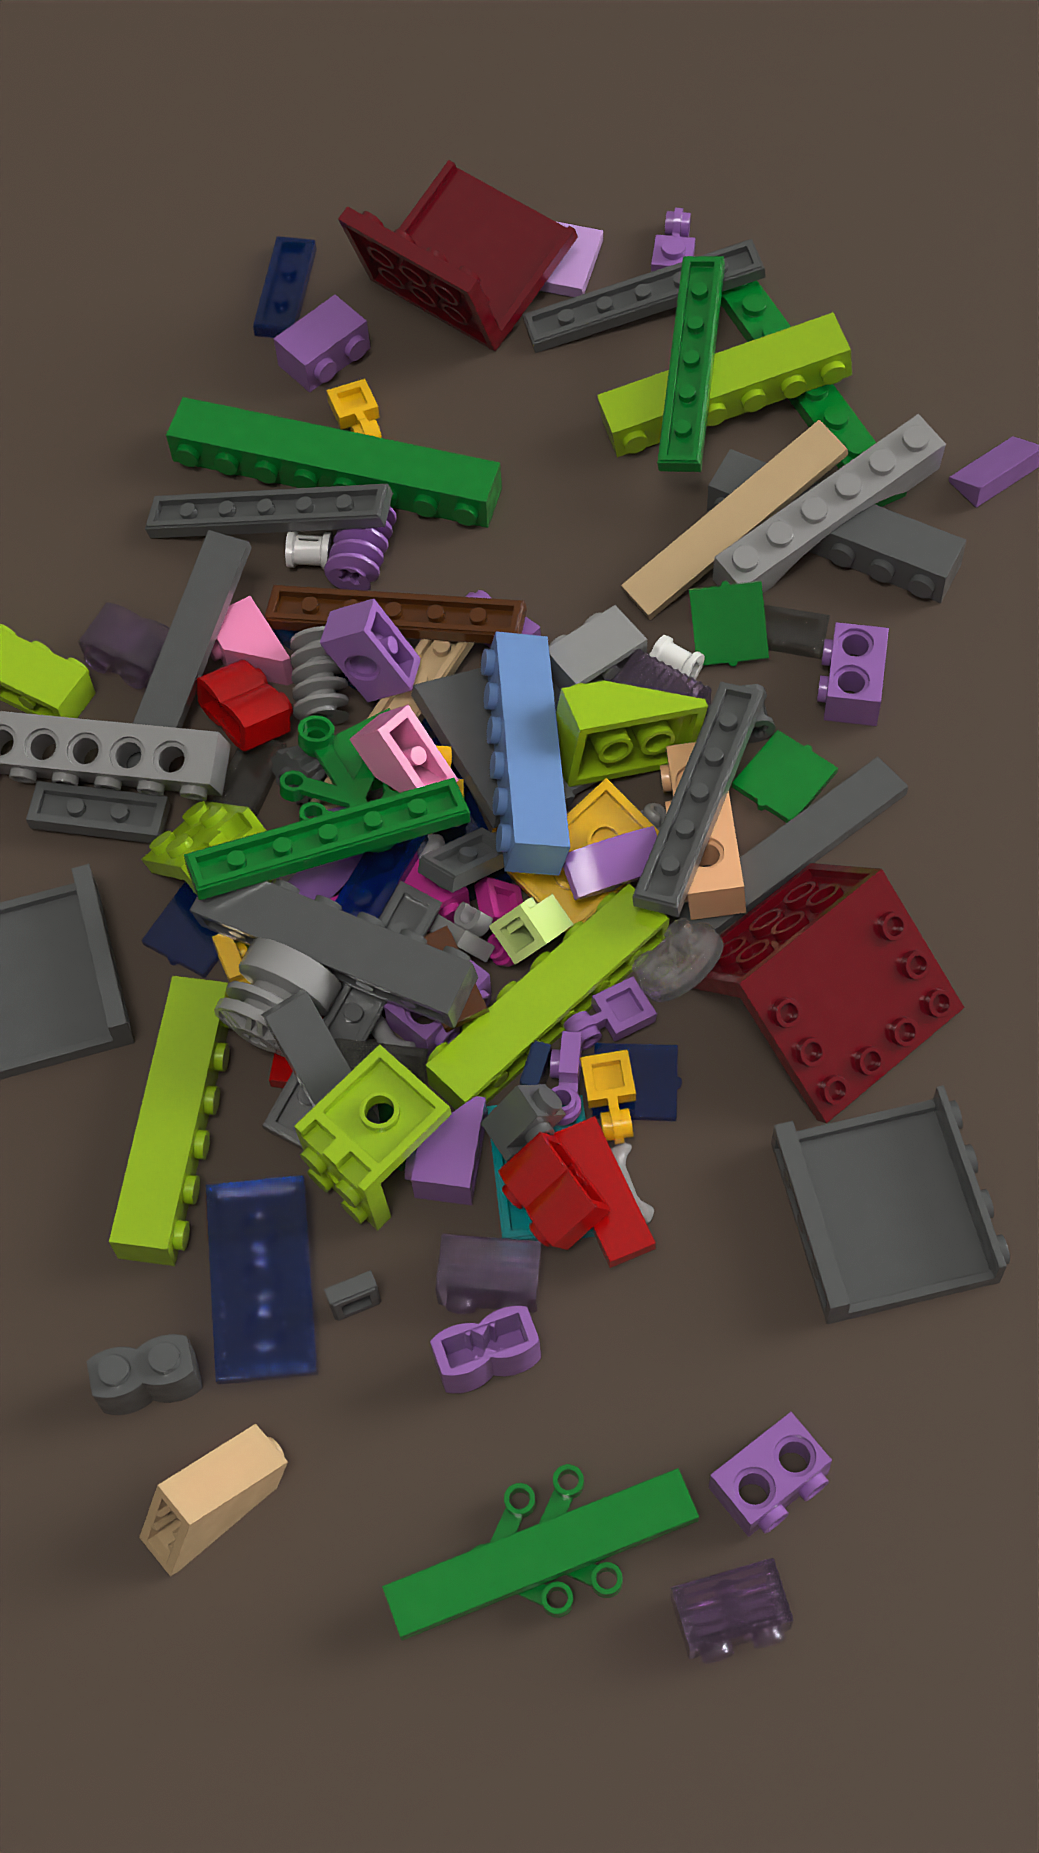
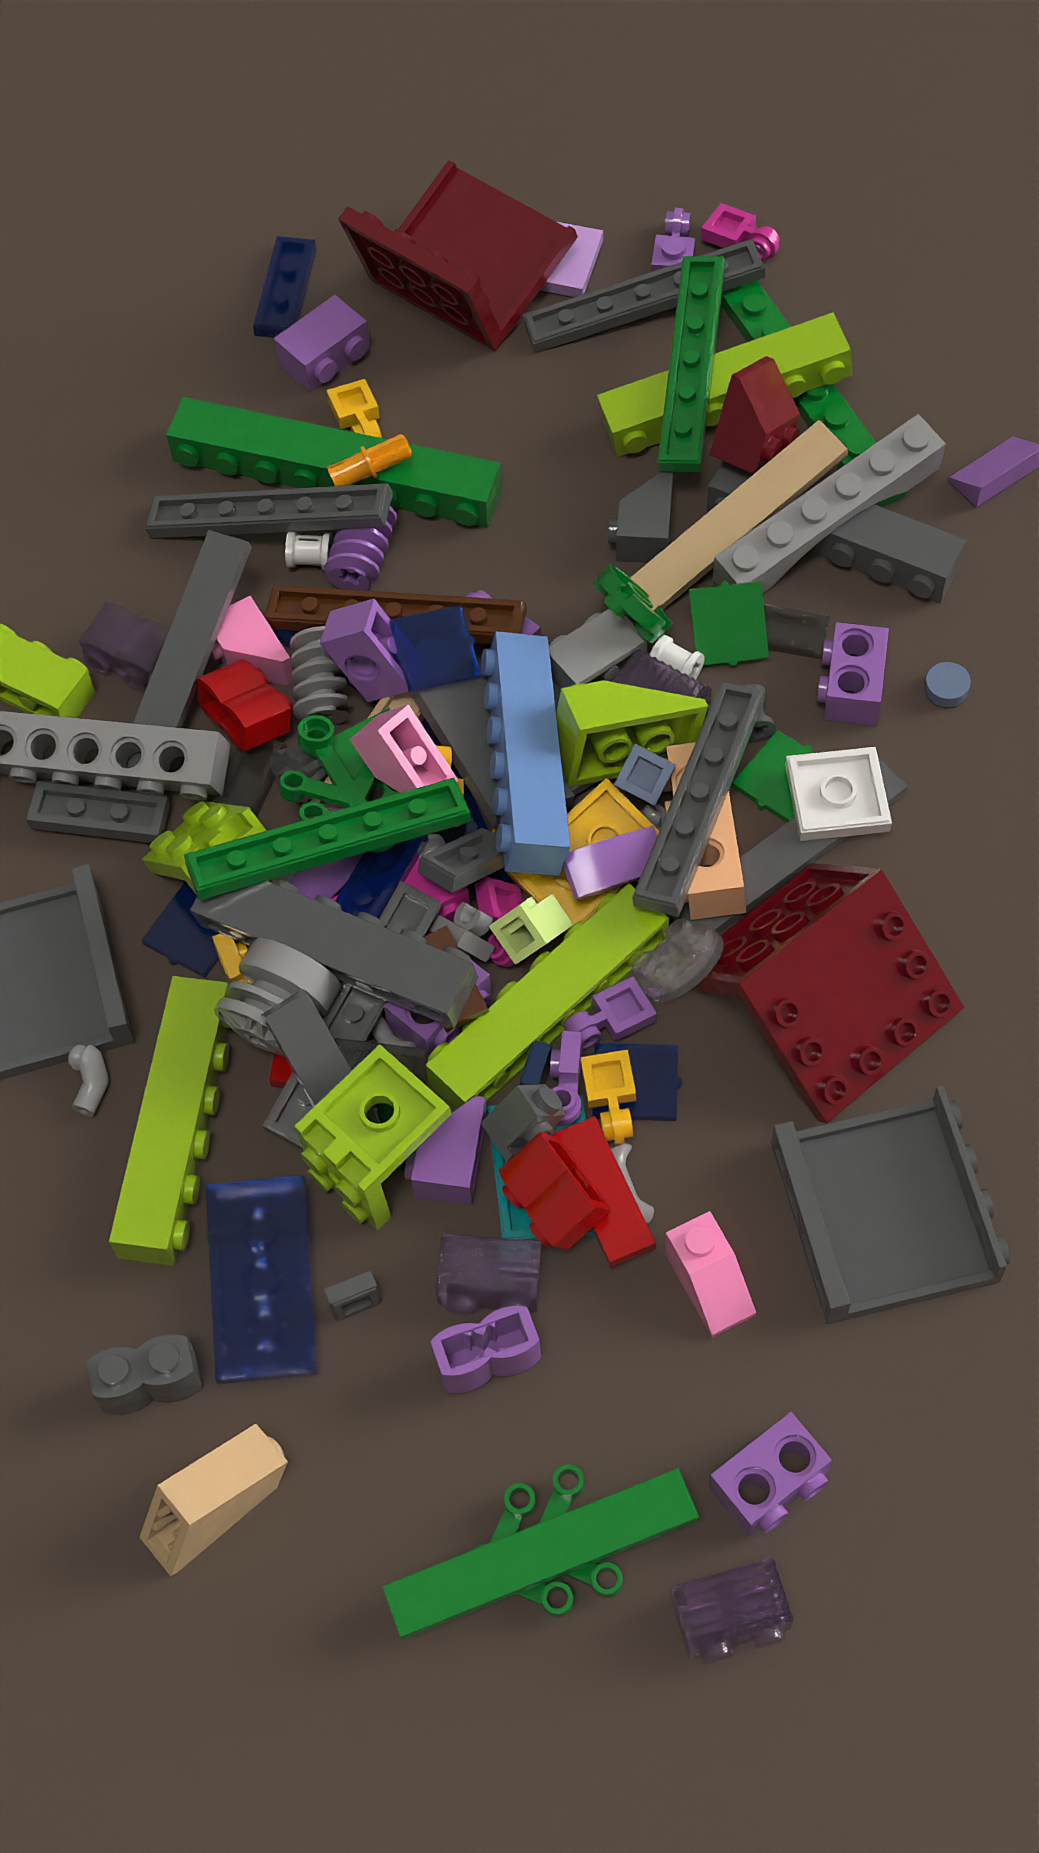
none -> light grey arm [68,1044,109,1117]
none -> light orange axle [326,434,412,486]
none -> clear blue piece [389,605,481,692]
none -> green plate [593,564,673,644]
none -> dark grey slope [608,471,673,563]
none -> sand blue tile [614,744,676,806]
none -> bright pink slope [665,1211,756,1338]
none -> dark pink plate [701,203,780,261]
none -> dark red slope [709,356,800,474]
none -> white tile [785,747,892,841]
none -> sand blue tile [924,662,971,707]

